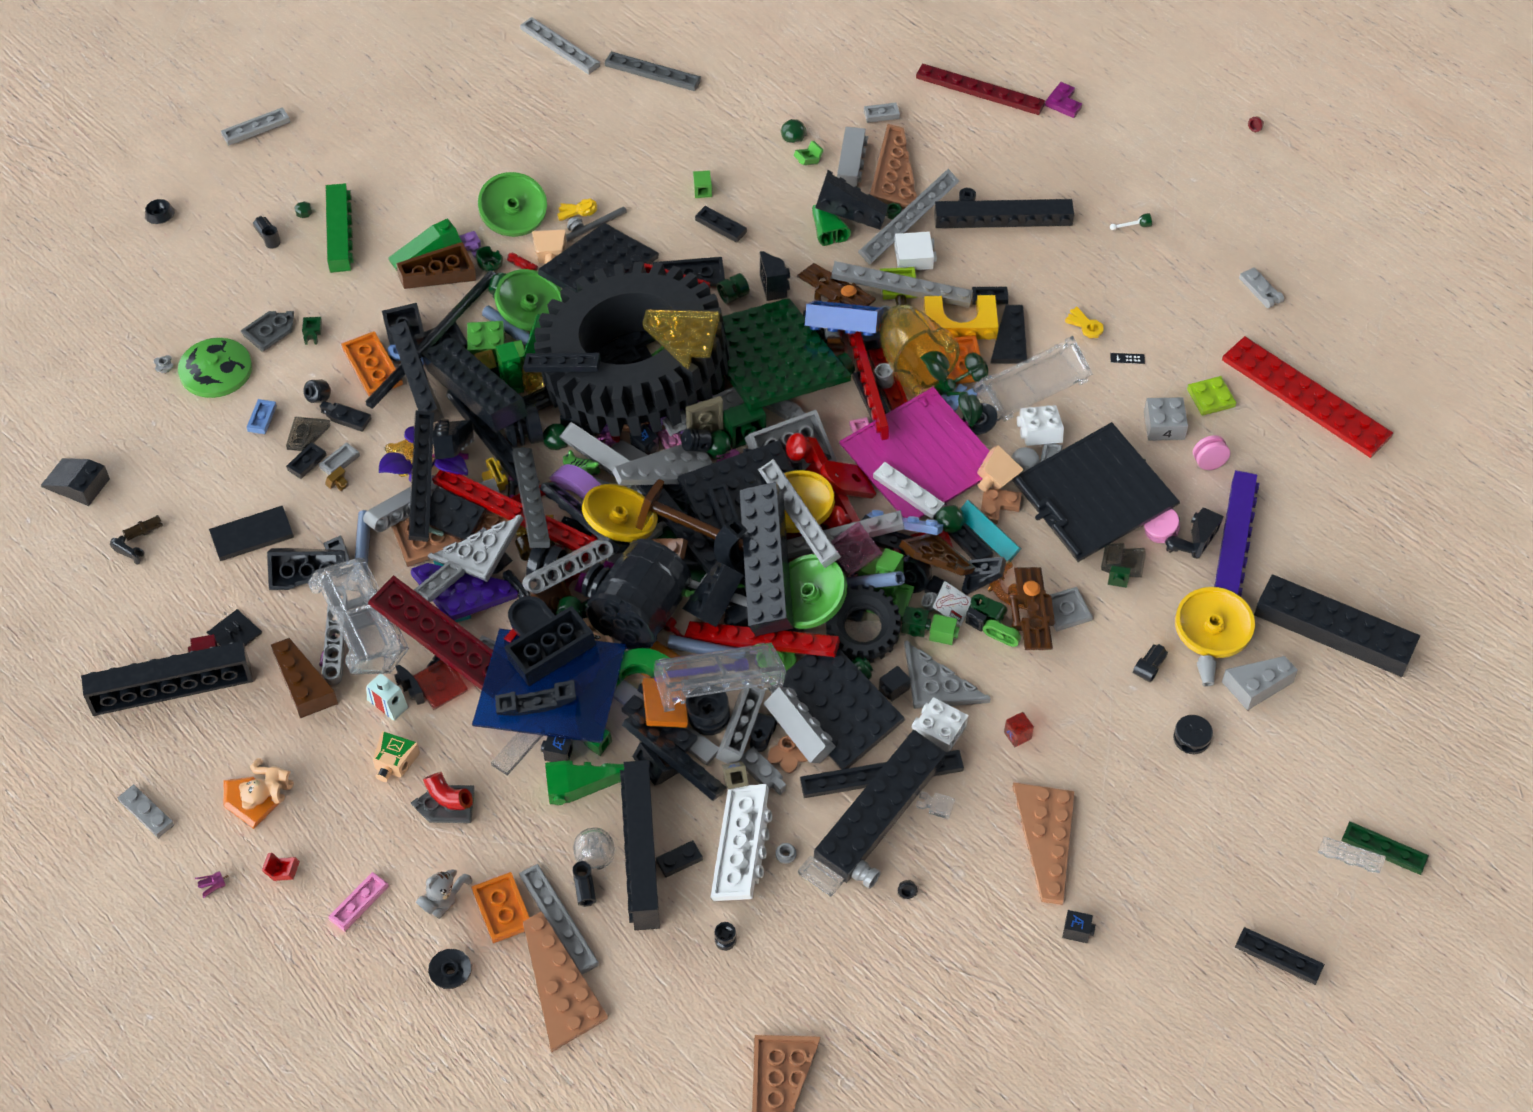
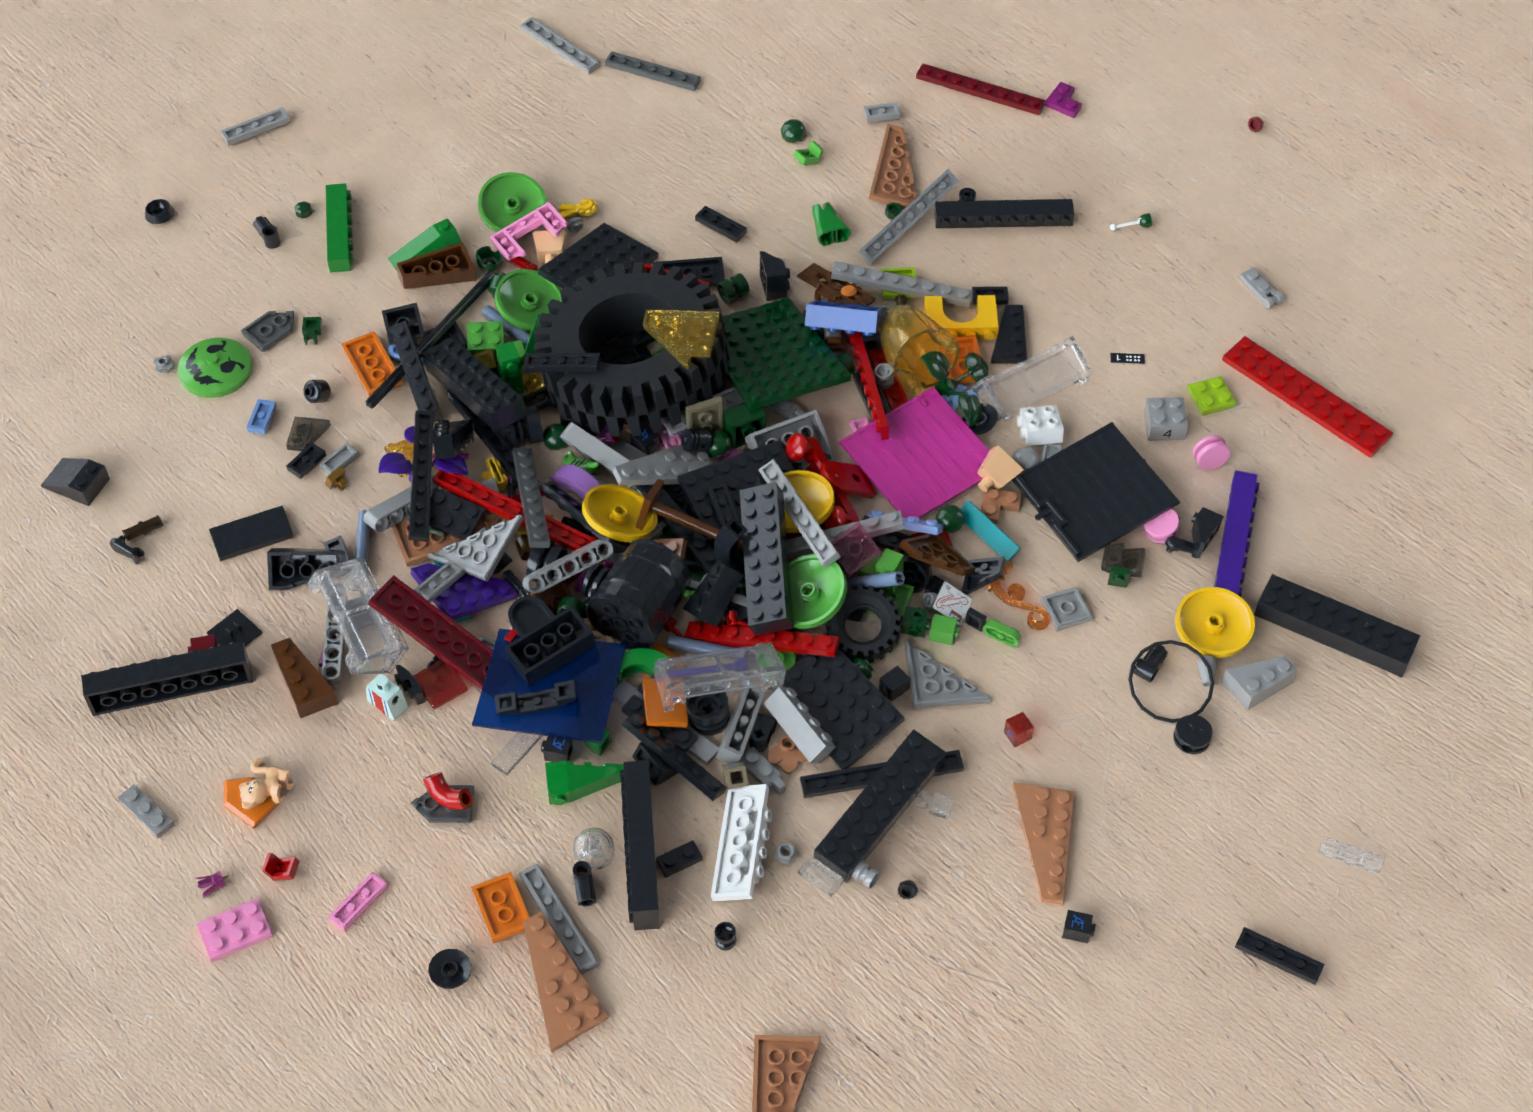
black hinge [320,401,371,432] -> none
light nougat torso [373,731,420,782] -> none
light grey animal [416,869,472,919] -> none
medium lavender plate [459,231,481,258] -> none
flat silver bar [566,206,627,241] -> none
bright green brick [693,170,712,198] -> none
black wedge [815,170,888,230] -> none
light grey brick [837,127,868,187] -> none
white plate [873,462,945,520] -> none
white brick [894,232,937,270] -> none
white brick [911,697,969,752] -> none
black tile [934,503,994,560] -> none
dark green piece [968,594,1008,623] -> none
reddish brown piece [1008,567,1055,650] -> none
yellow piece [1065,306,1104,338] -> none
dark green tile [1341,821,1429,875] -> none
none -> bright pink plate [197,898,273,962]
none -> bright pink wedge [490,202,568,260]
none -> red hand [726,611,749,627]
none -> black piece [1128,640,1214,723]

